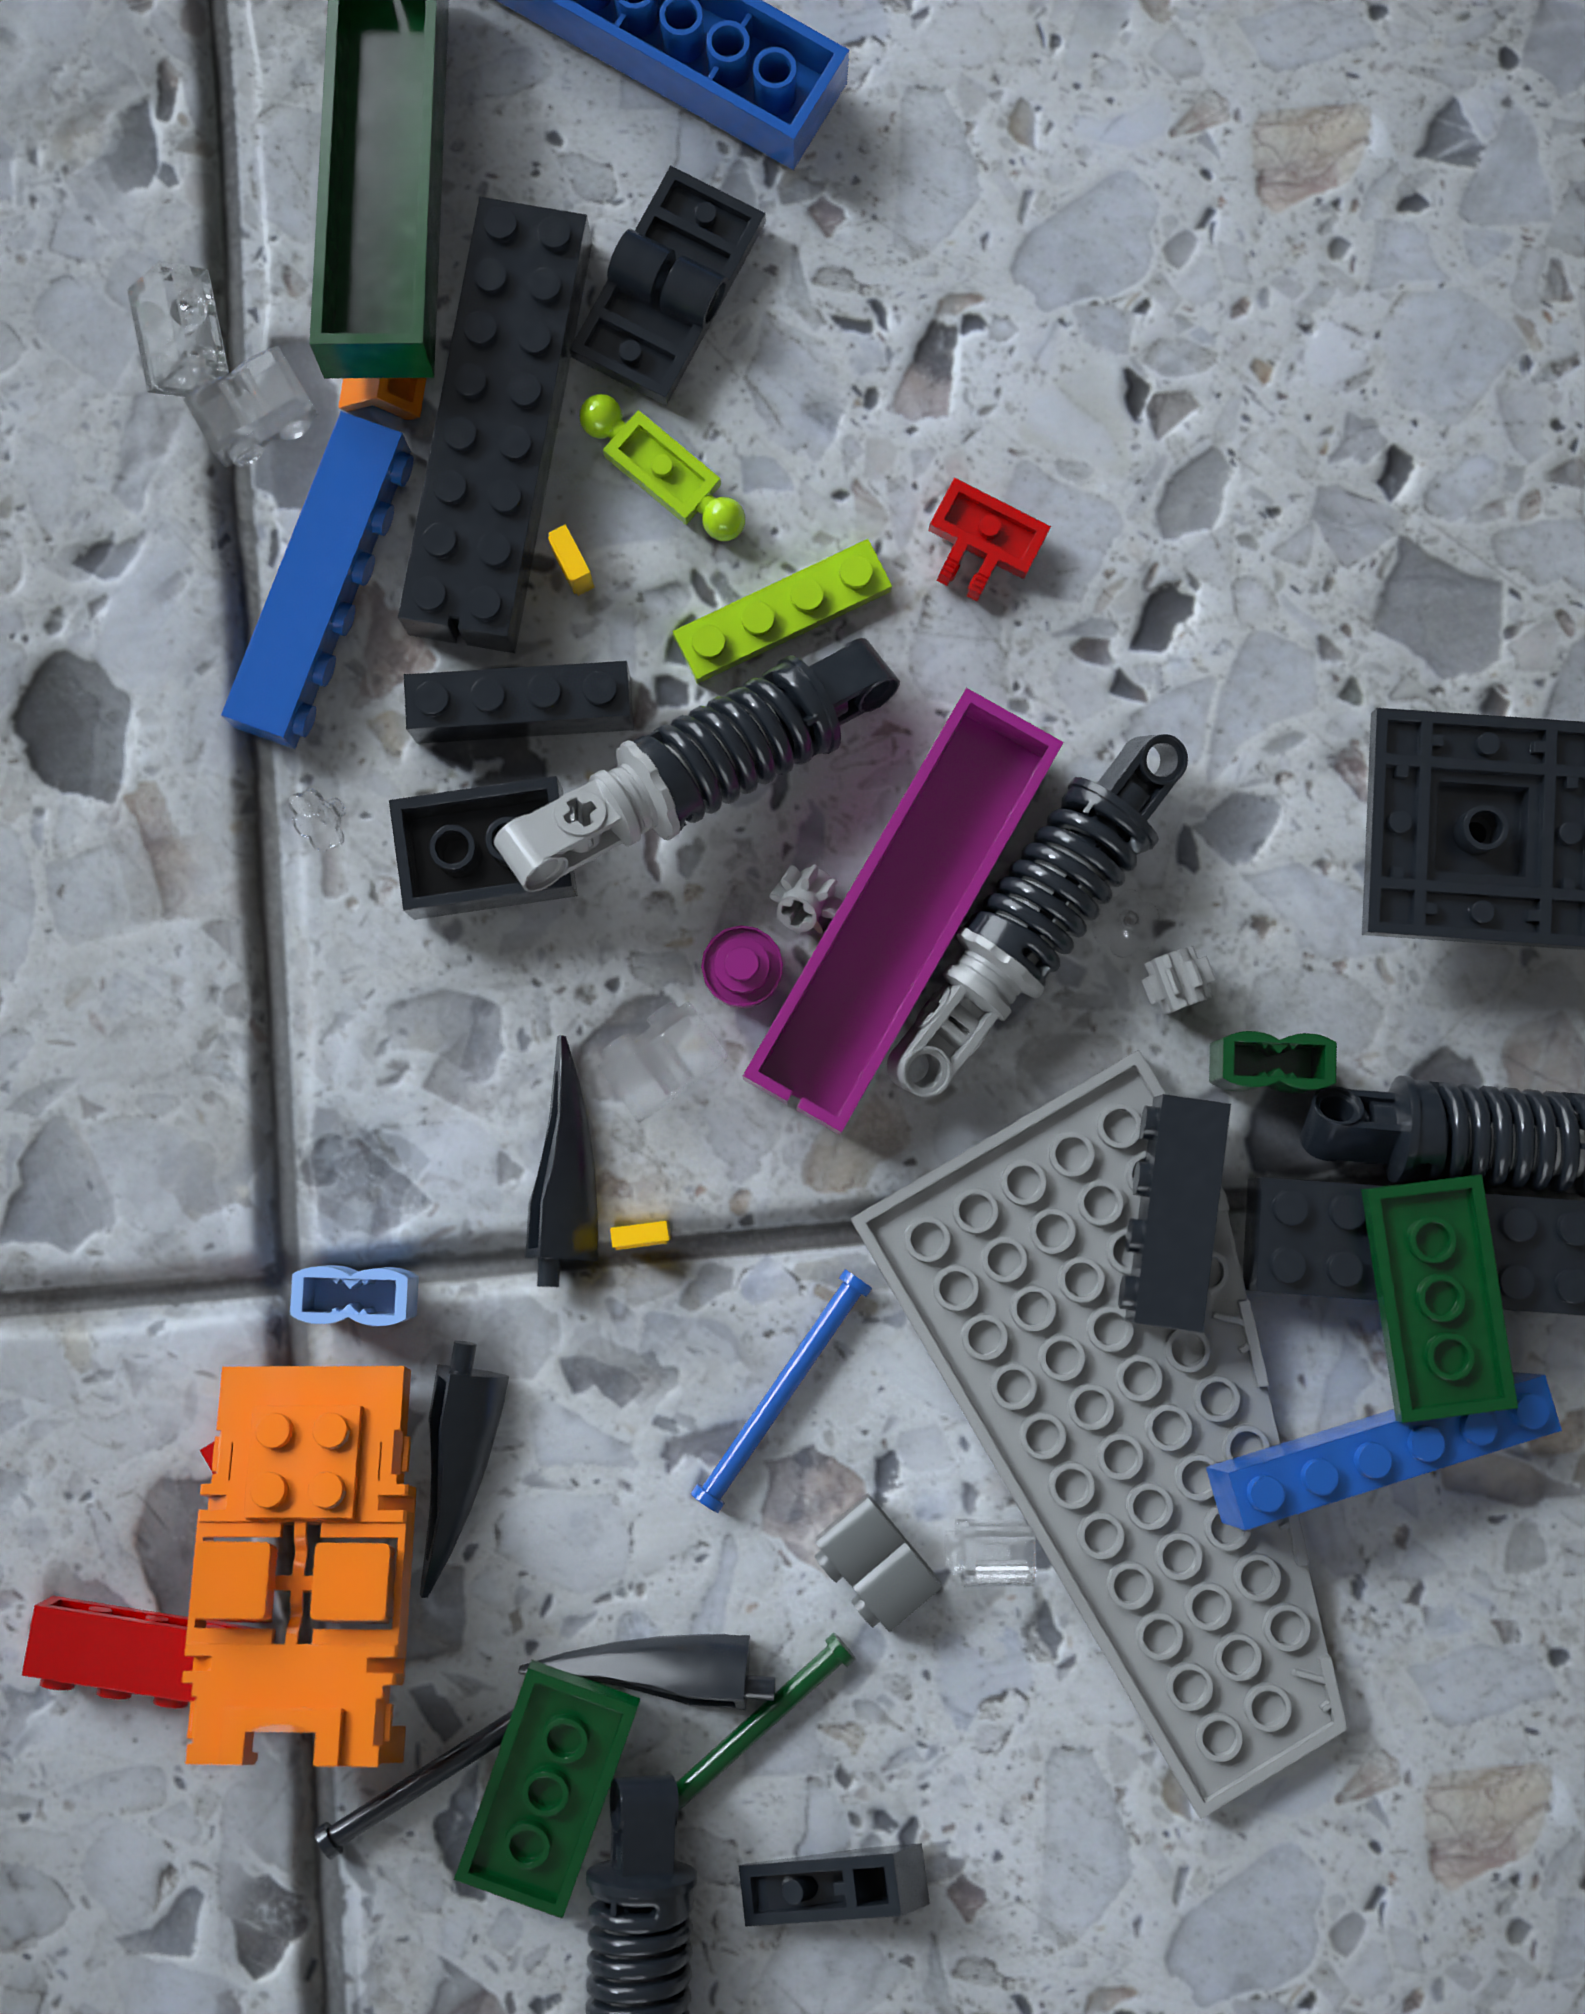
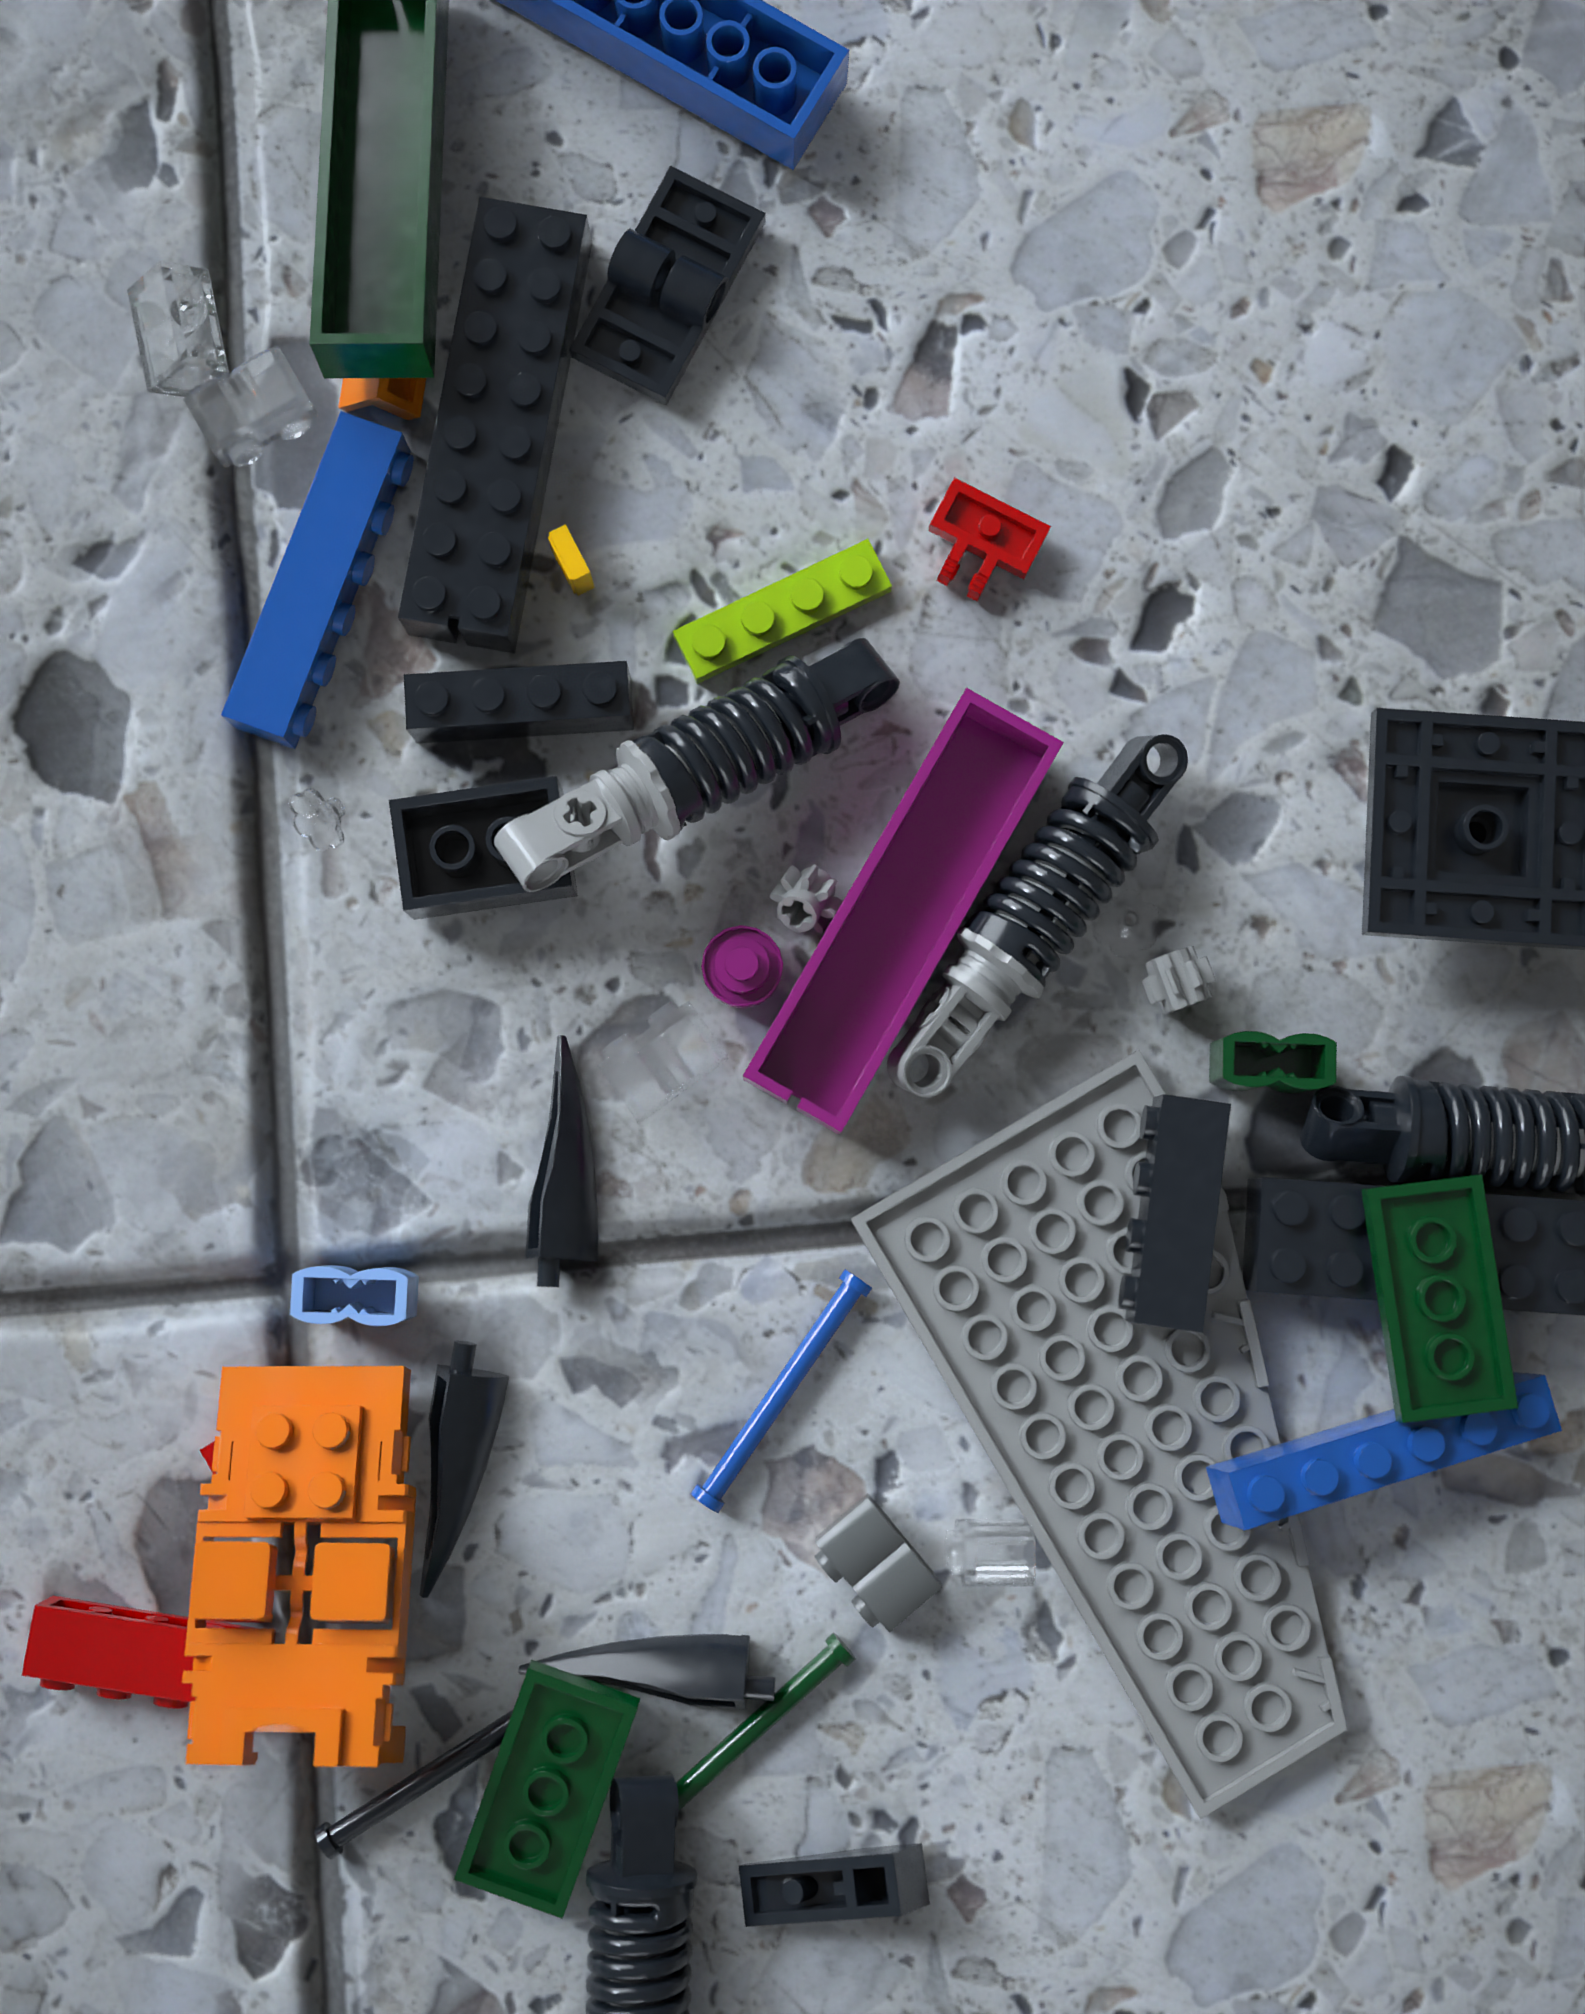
lime plate [579,394,746,541] -> none
yellow tile [610,1221,671,1250] -> none

